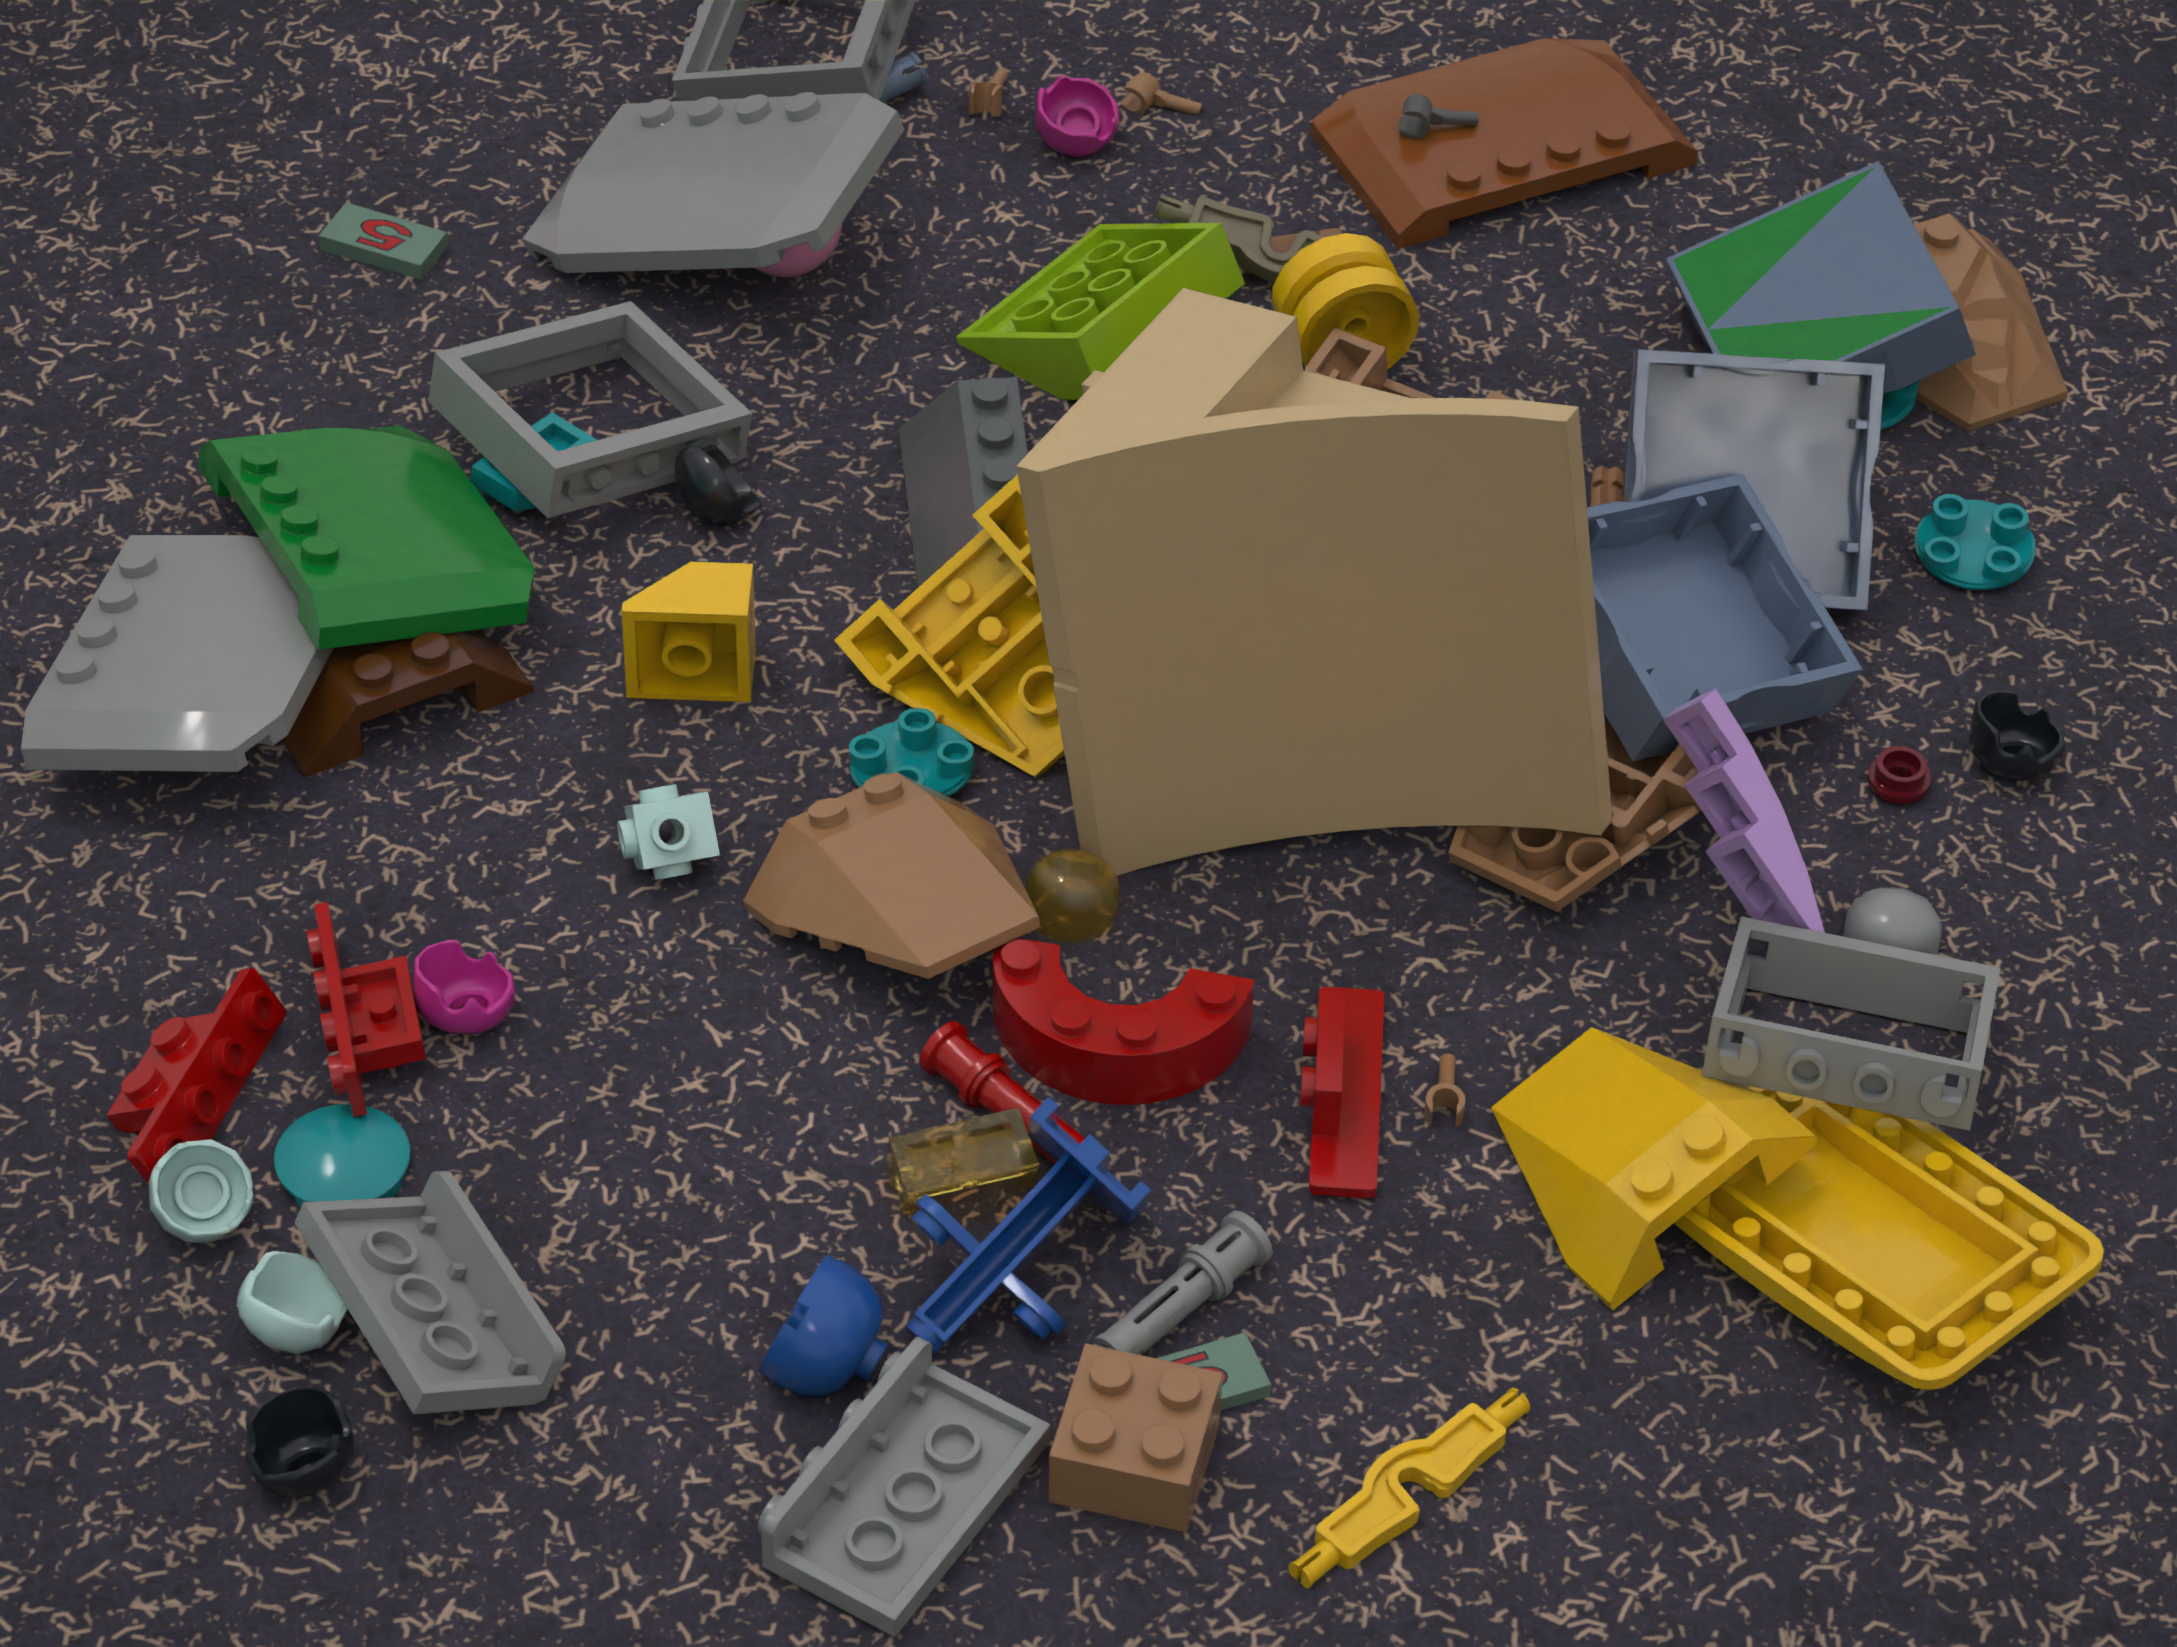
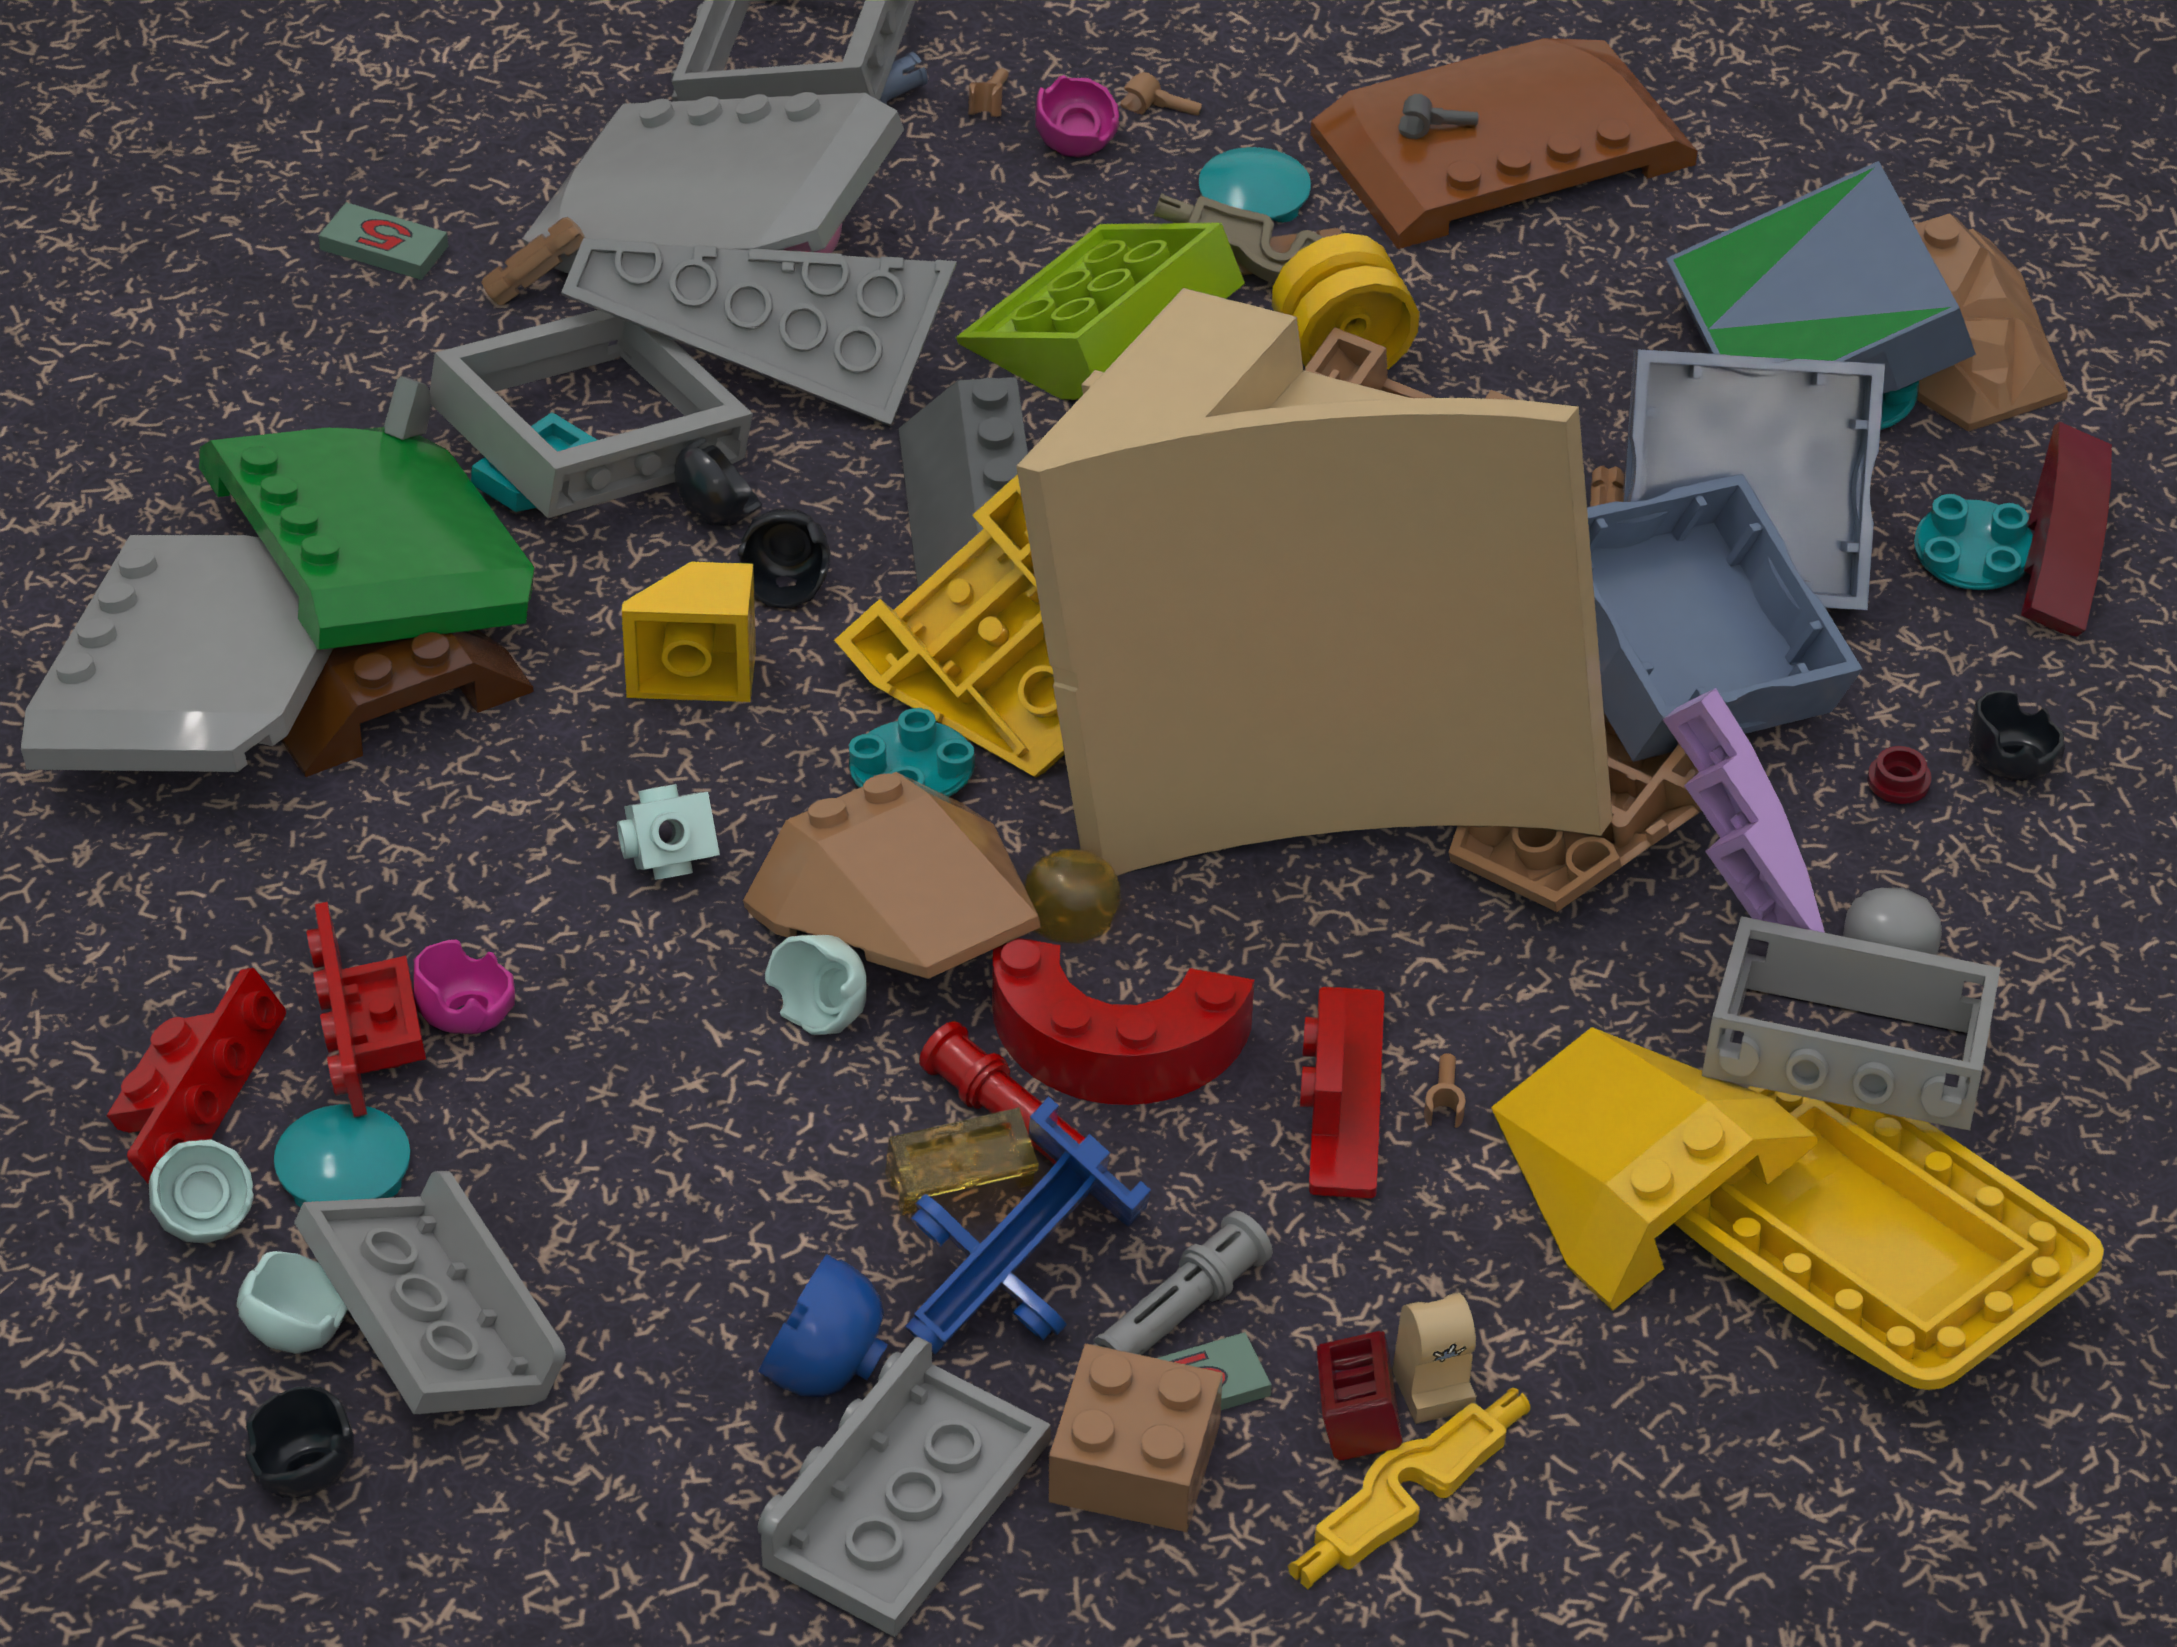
none -> light grey tile [383,376,431,440]
none -> medium nougat axle [482,217,585,305]
none -> light grey wing [561,238,957,426]
none -> black hair [738,509,831,609]
none -> light aqua hair [765,935,866,1035]
none -> teal dish [1199,147,1311,222]
none -> dark red slope [1316,1331,1402,1460]
none -> tan leg [1392,1293,1476,1424]
none -> dark red slope [2021,421,2112,637]

